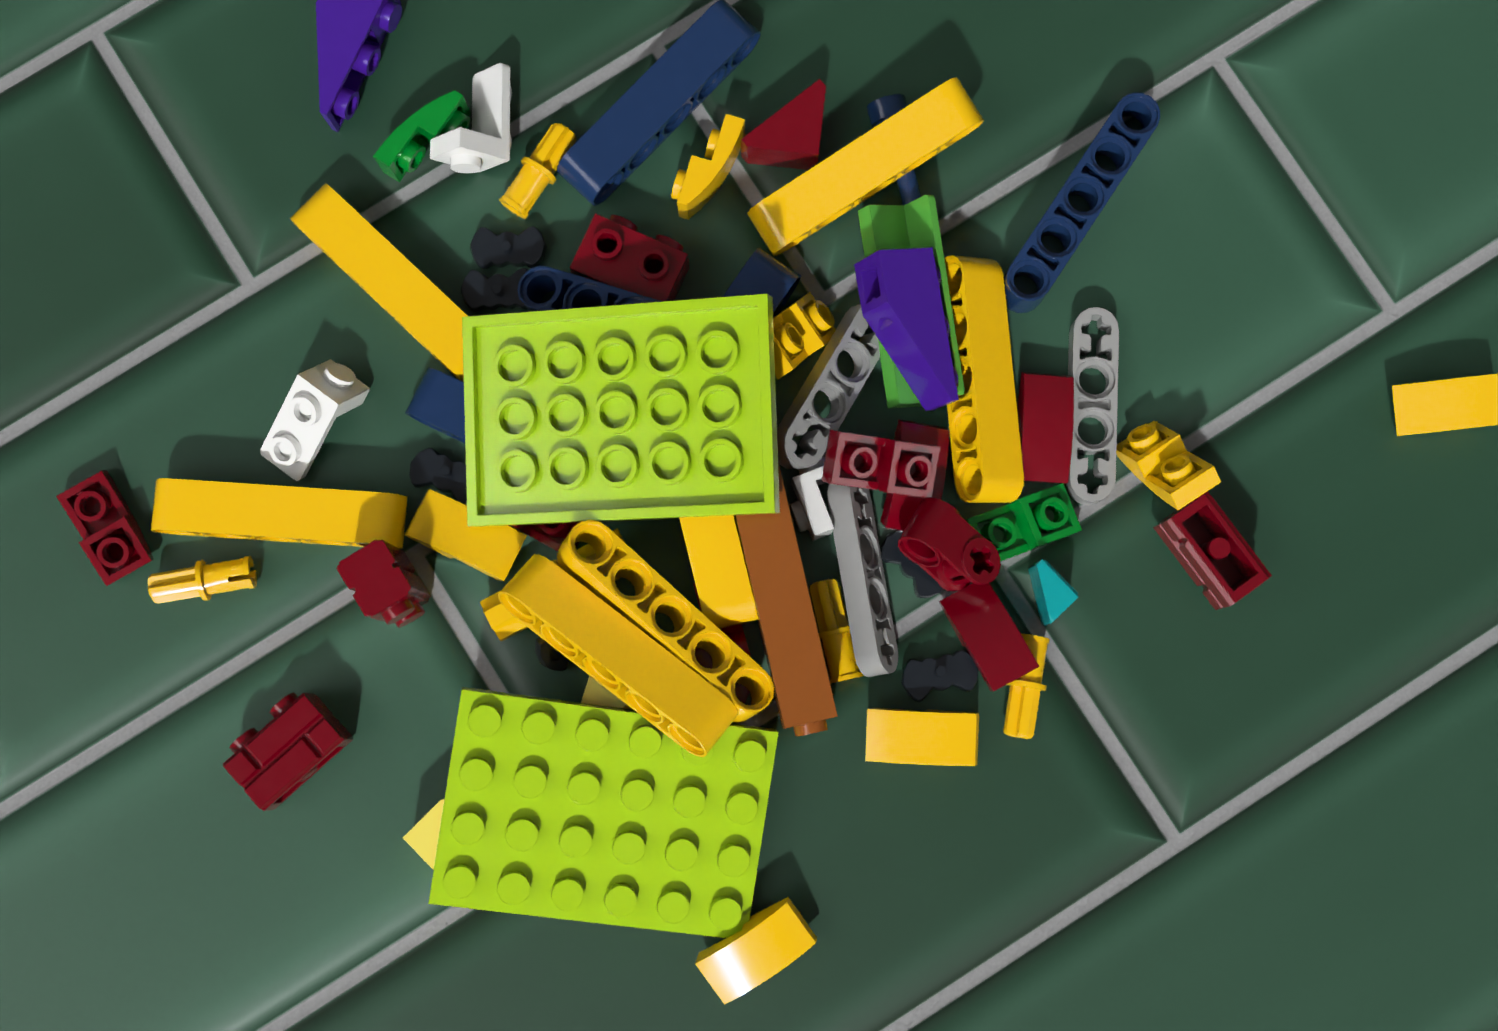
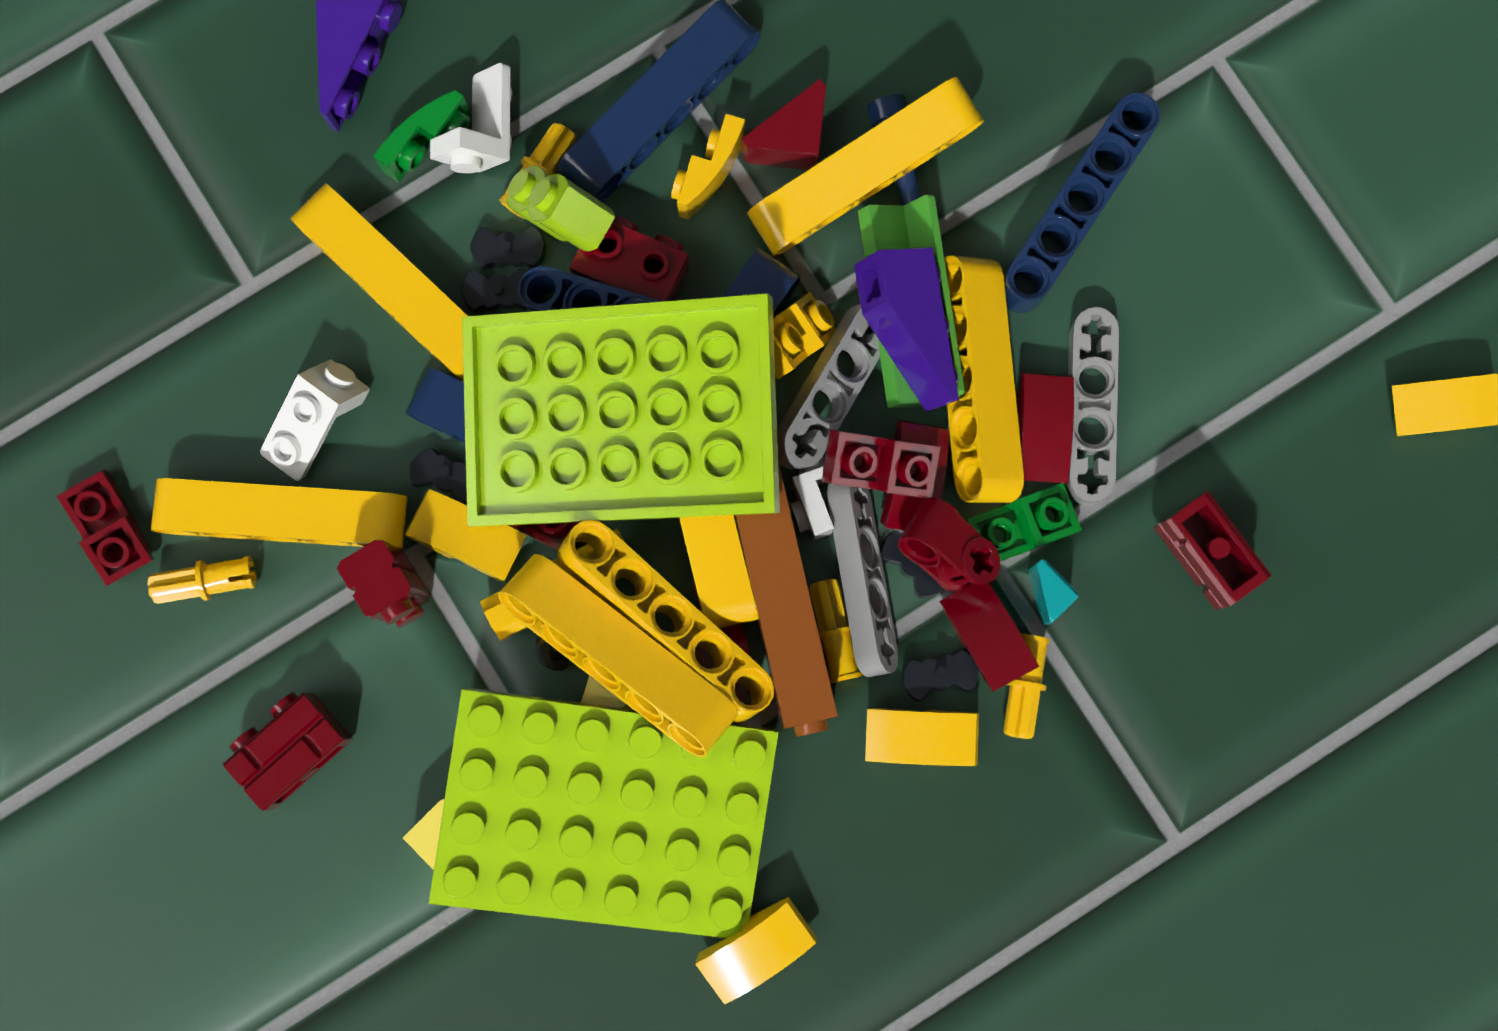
yellow slope [1116,421,1221,510] -> none
none -> lime brick [506,166,615,251]

